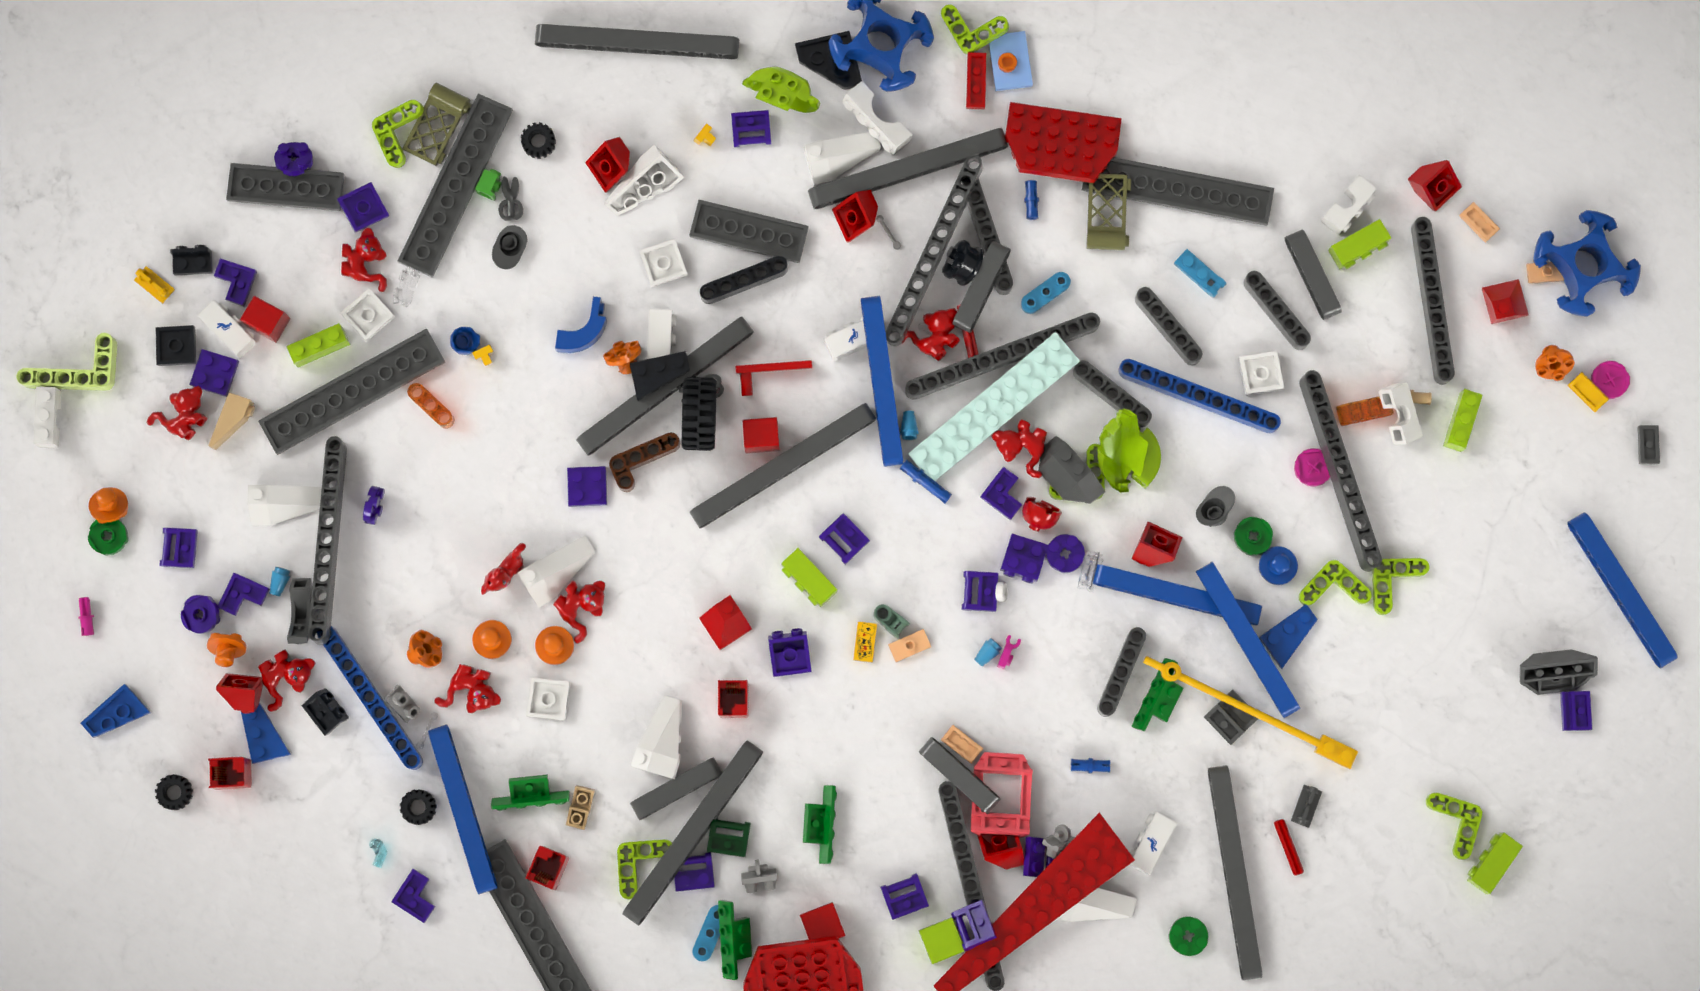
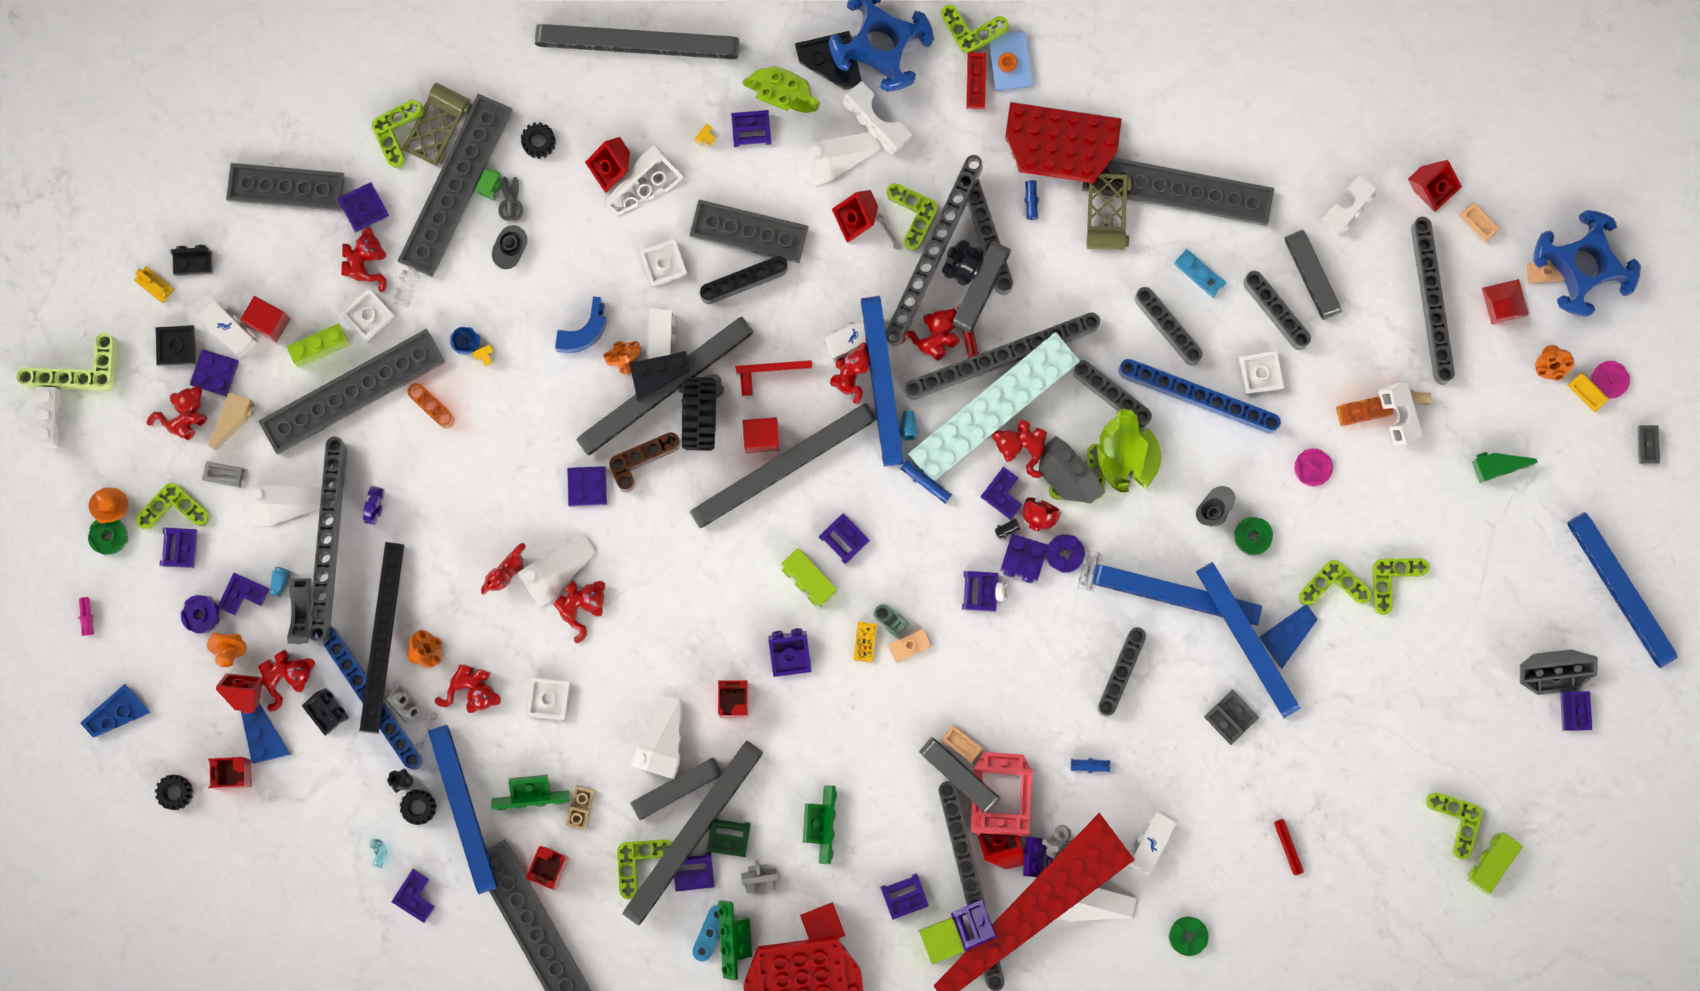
dark purple plate [214,258,257,307] -> none
dark purple plate [274,142,313,176] -> none
orange plate [472,620,512,659] -> none
orange plate [535,626,574,665] -> none
red slope [699,595,752,650] -> none
dark grey beam [808,128,1008,209] -> none
dark azure cone [974,638,1002,667] -> none
dark pink plate [997,635,1021,669] -> none
dark azure plate [1021,272,1071,314] -> none
red slope [1131,522,1183,567] -> none
green bracket [1132,658,1184,731] -> none
yellow bar [1143,656,1358,769] -> none
dark grey beam [1208,765,1262,981] -> none
blue plate [1259,546,1298,585] -> none
dark grey hinge [1291,785,1322,828] -> none
dark grey beam [1299,370,1382,572] -> none
lime brick [1328,219,1391,270] -> none
lime brick [1443,389,1483,452] -> none
none -> lime beam [136,483,210,530]
none -> light grey tile [202,461,245,488]
none -> black plate [359,542,405,734]
none -> black piece [387,768,413,793]
none -> red animal [830,342,870,404]
none -> lime beam [886,183,938,251]
none -> black pin [994,519,1020,539]
none -> green slope [1472,452,1538,483]

